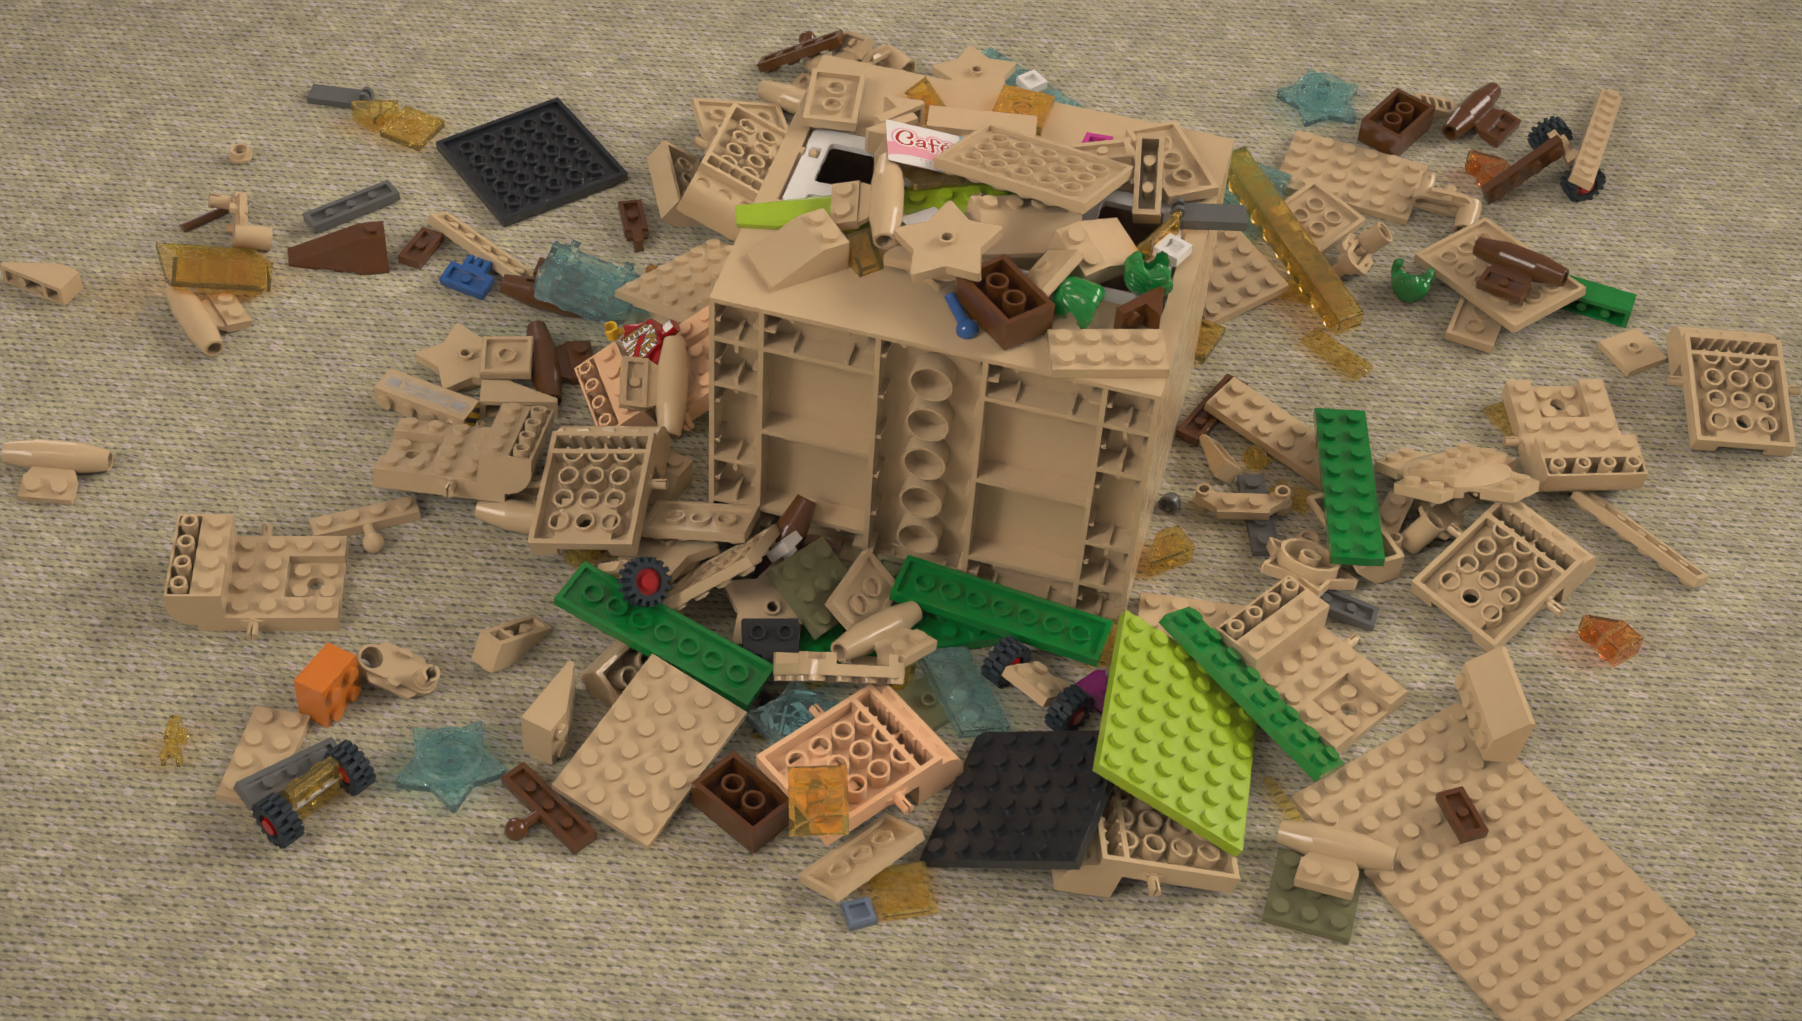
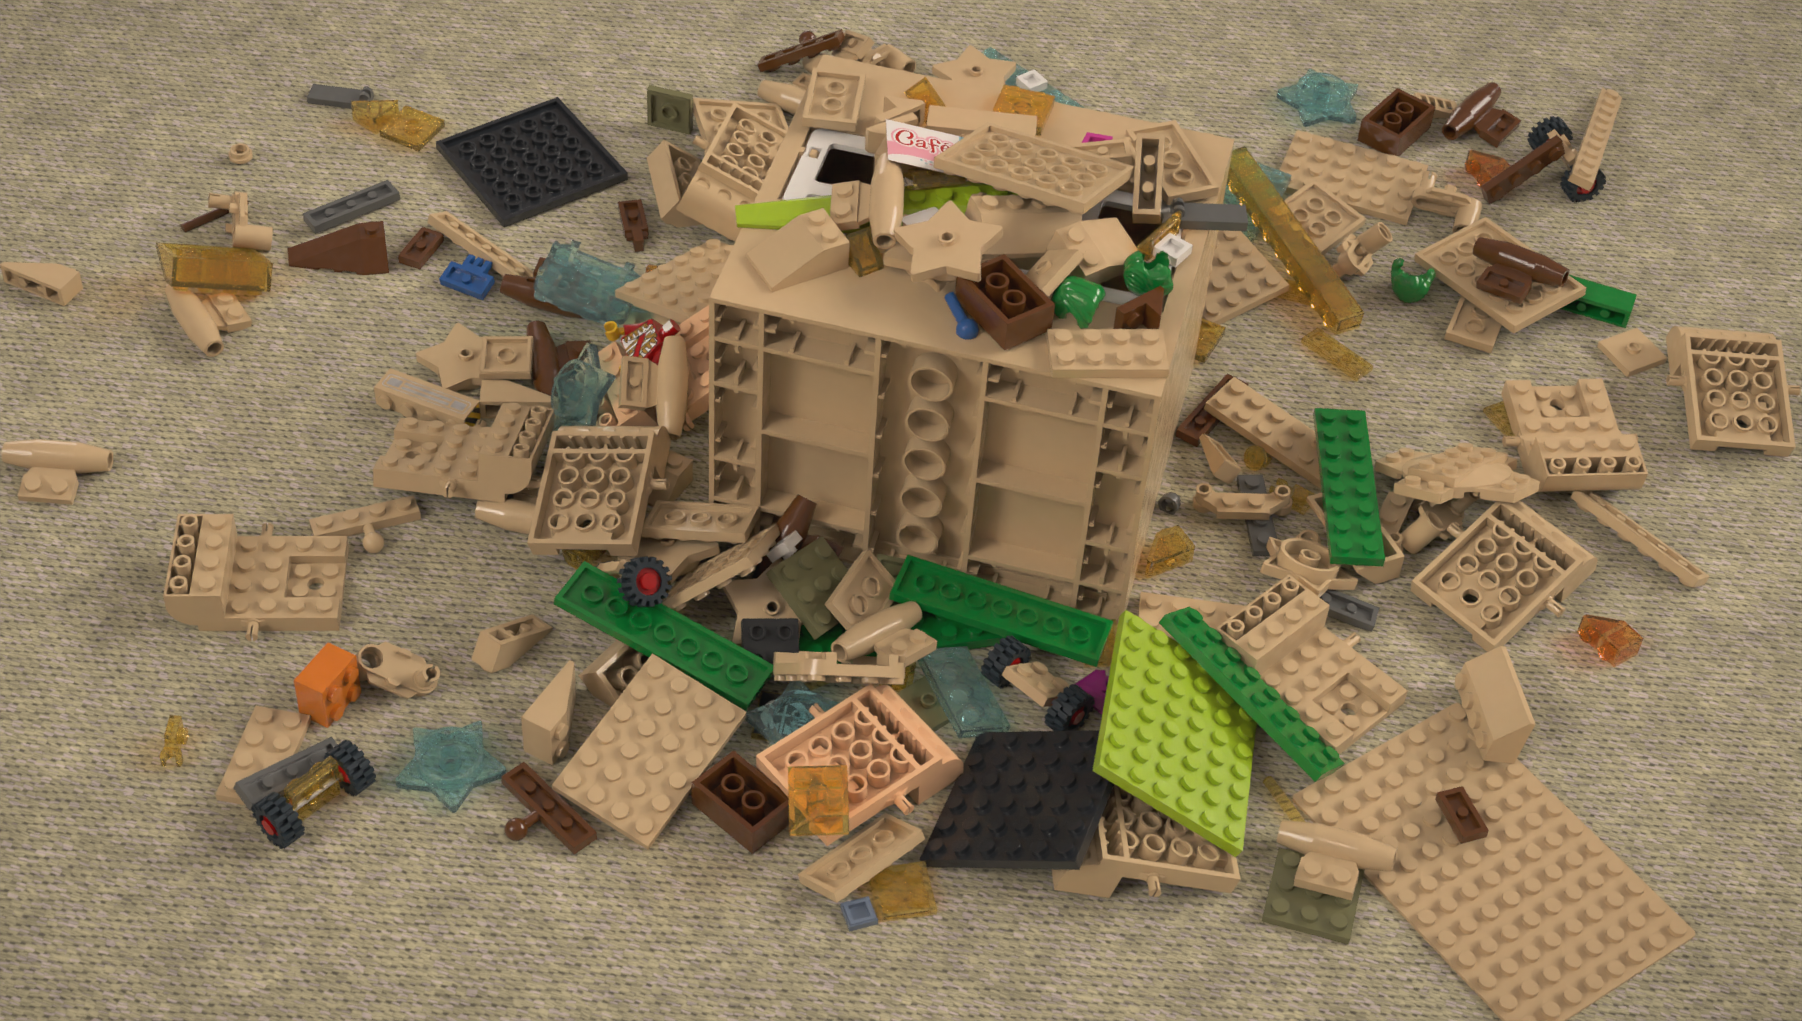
none -> clear light blue plate [551,342,616,431]
none -> olive plate [647,85,693,134]

